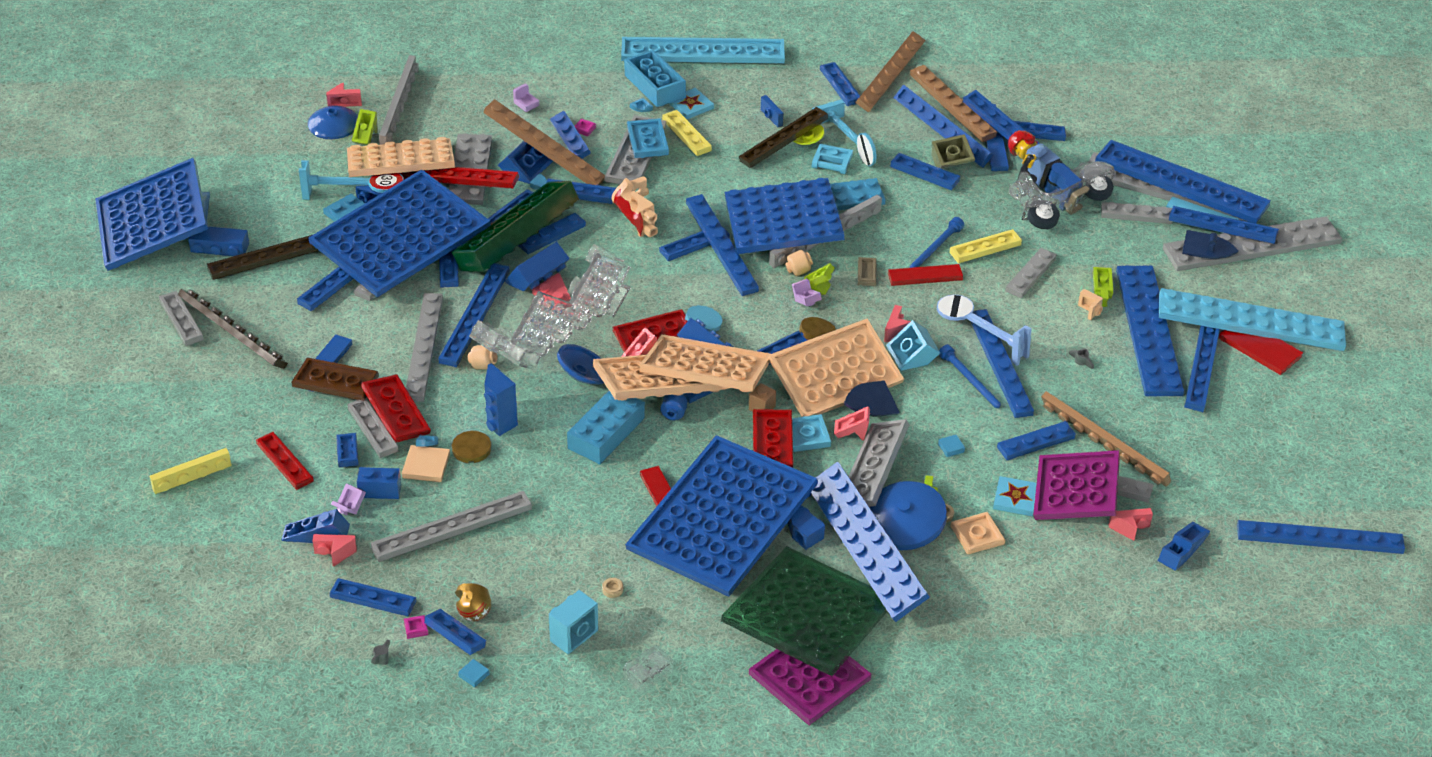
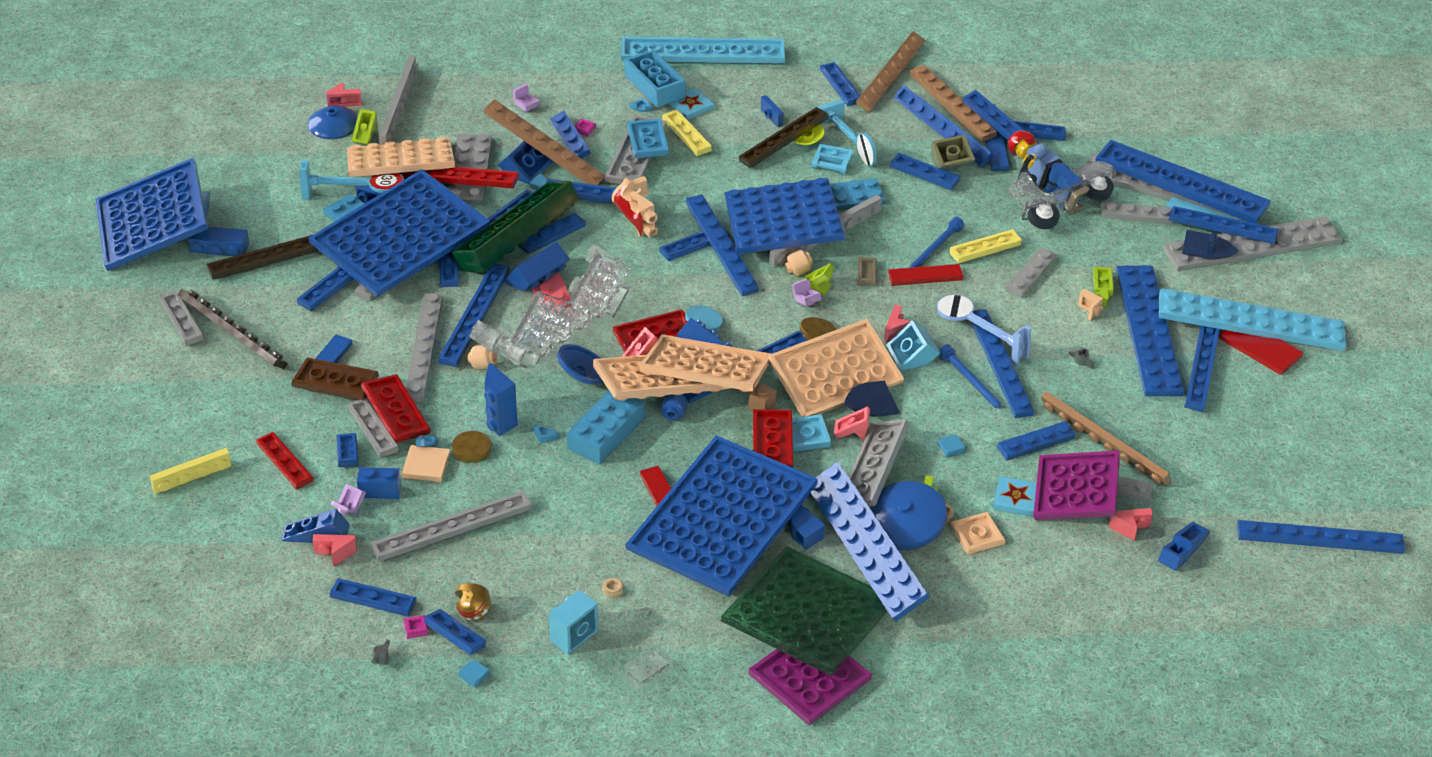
none -> dark azure tile [533,425,559,444]

